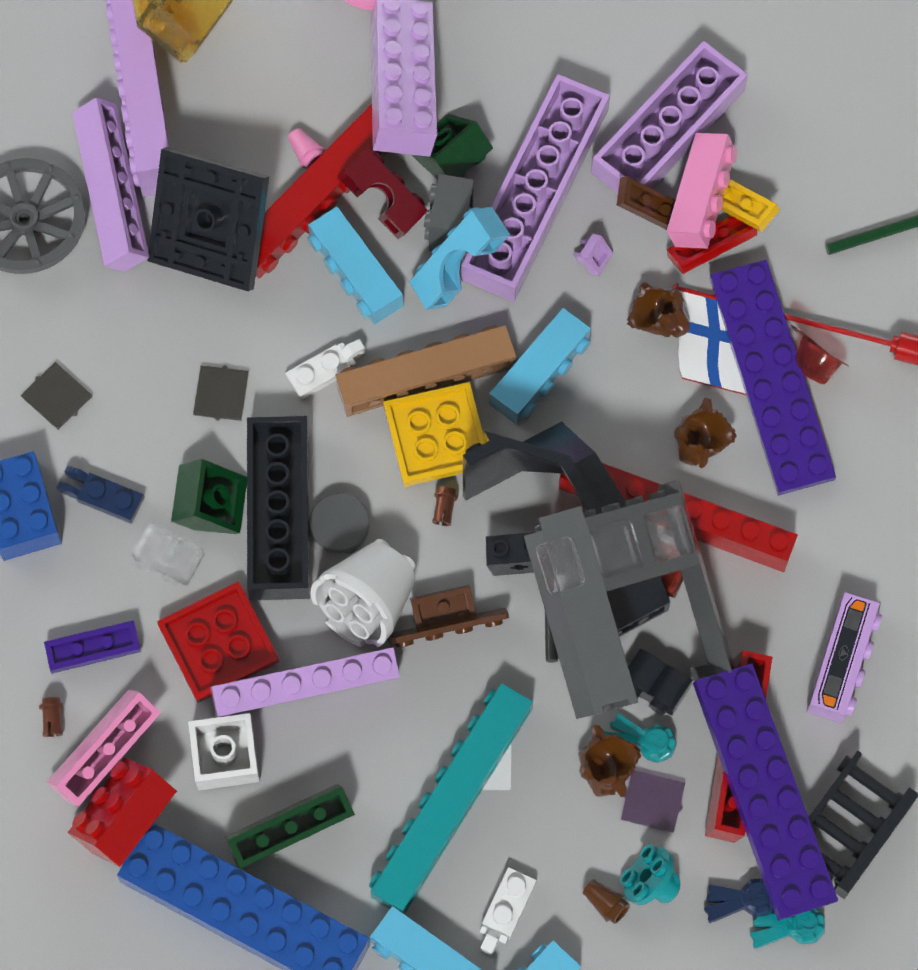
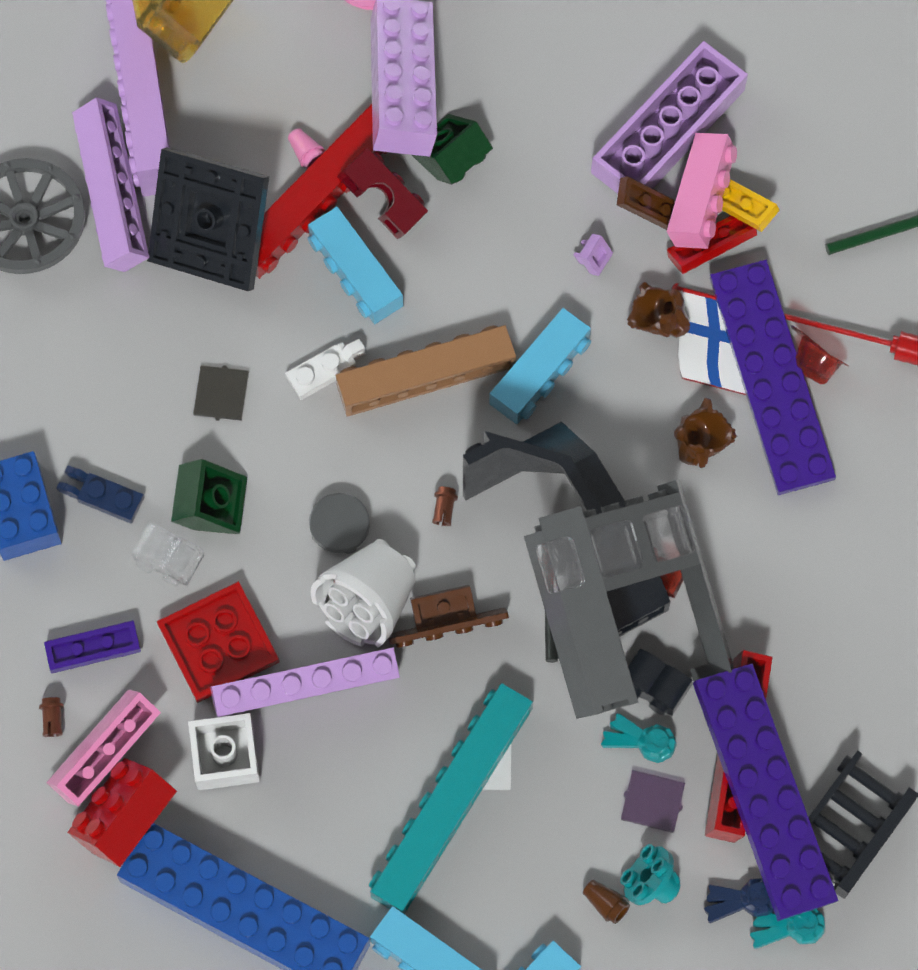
clear smoke piece [21,362,92,430] -> none
dark green brick [224,784,355,869] -> none
black brick [247,416,310,601] -> none
yellow plate [383,382,484,487] -> none
medium azure arch [409,207,510,310] -> none
dark grey brick [424,174,474,251] -> none
lavender brick [461,74,610,302] -> none
white hinge [480,867,537,956] -> none
black brick [486,532,553,576] -> none
red brick [559,463,798,572] -> none
reddish brown hair [578,725,641,797] -> none
brick [807,592,882,724] -> none

